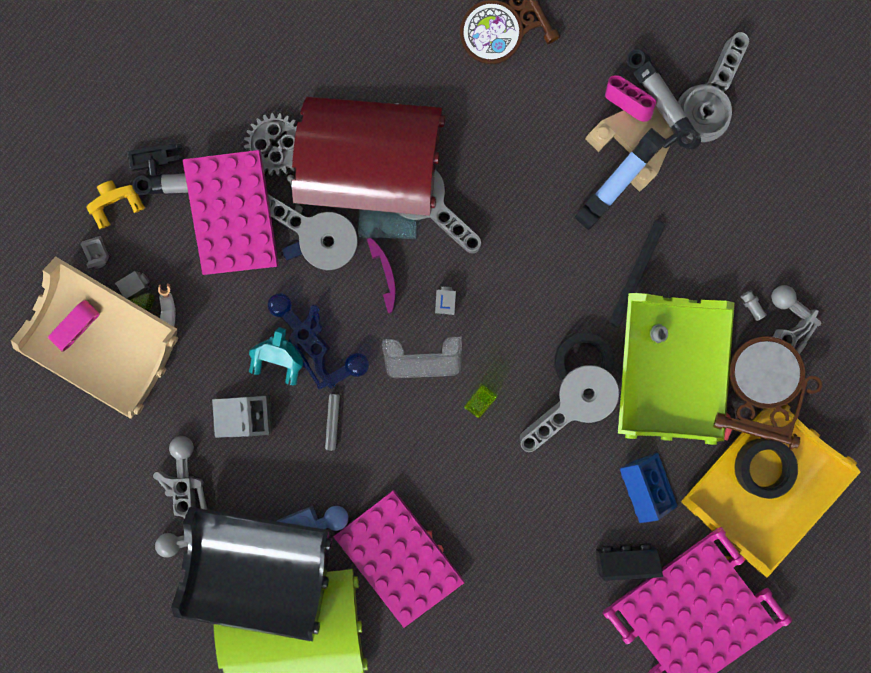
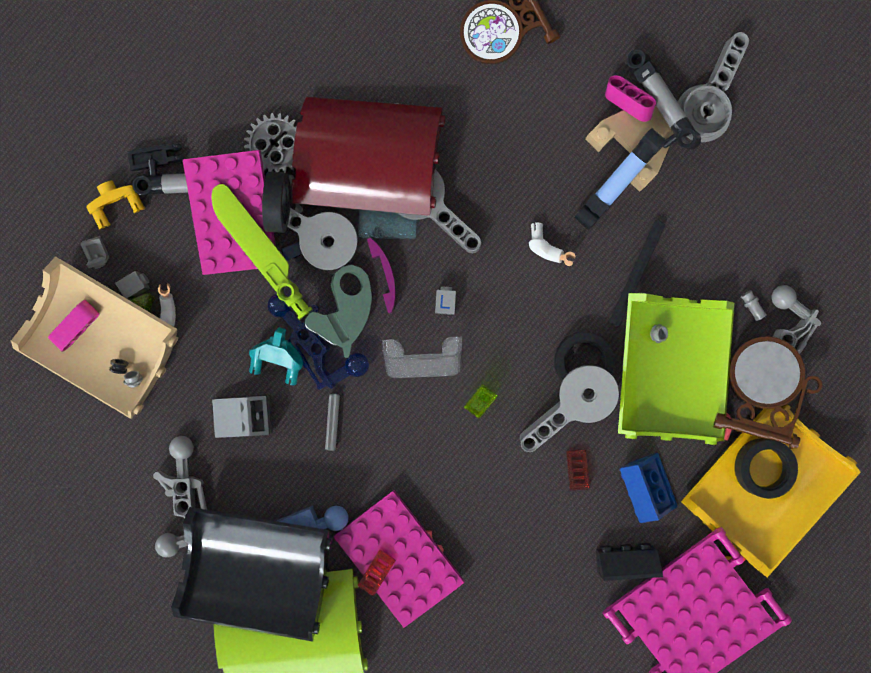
none -> black bush [109,359,129,374]
none -> light grey plate [123,371,143,388]
none -> lime piece [211,184,313,320]
none -> black tyre [262,172,290,233]
none -> sand green animal [305,265,372,358]
none -> clear red slope [358,550,396,596]
none -> white arm [529,223,575,266]
none -> clear red slope [566,450,590,491]

